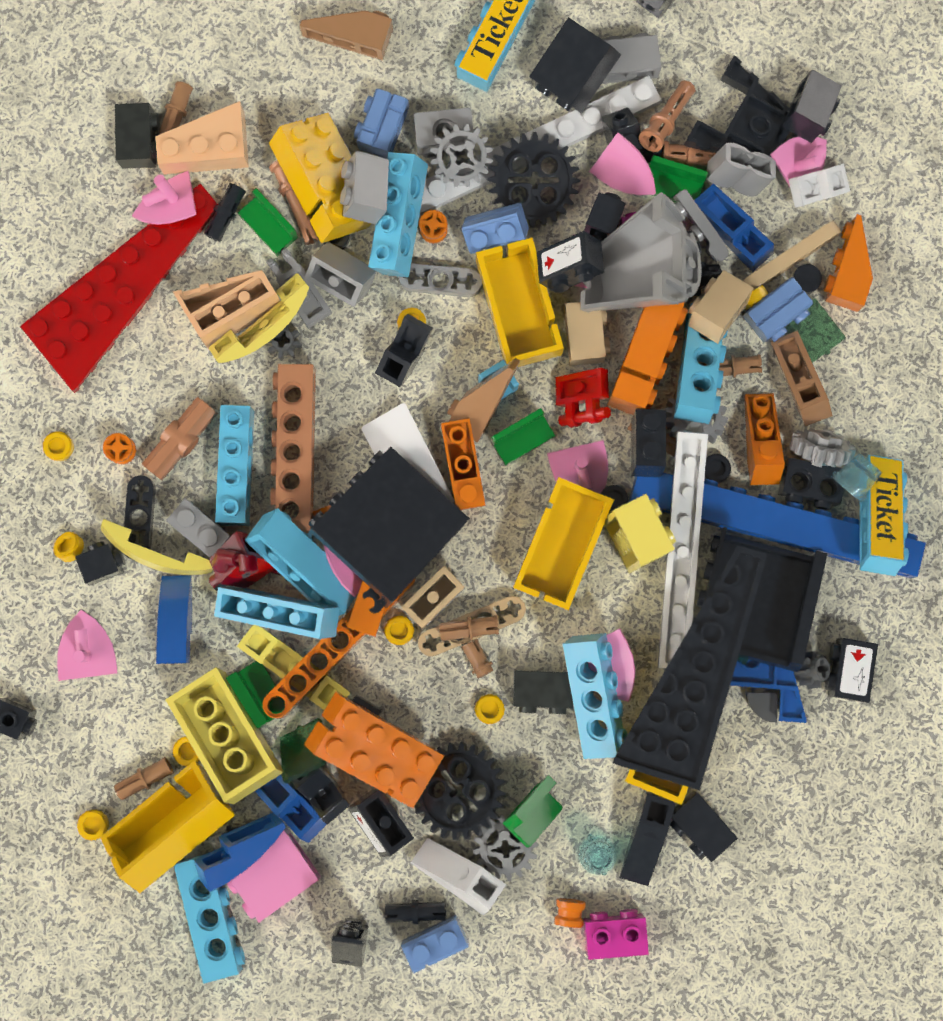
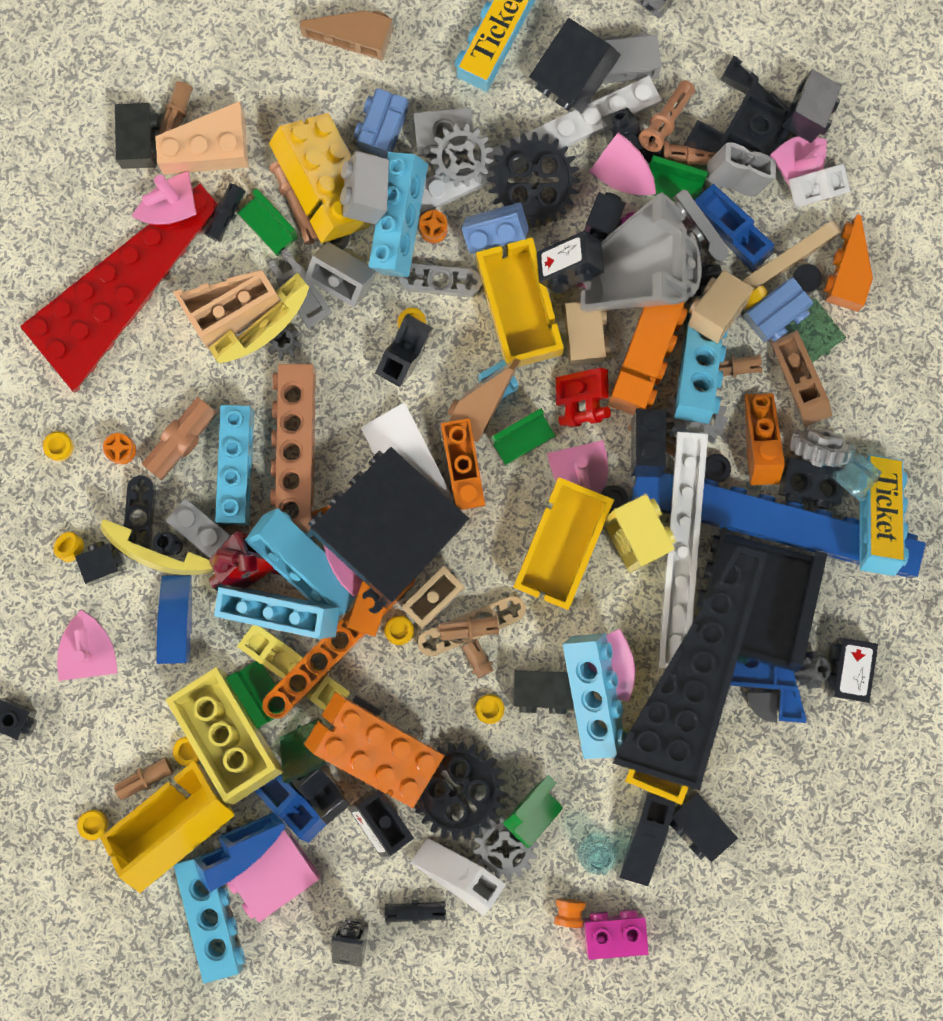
medium blue brick [401,915,469,974] -> none
none -> black pin [153,532,183,556]

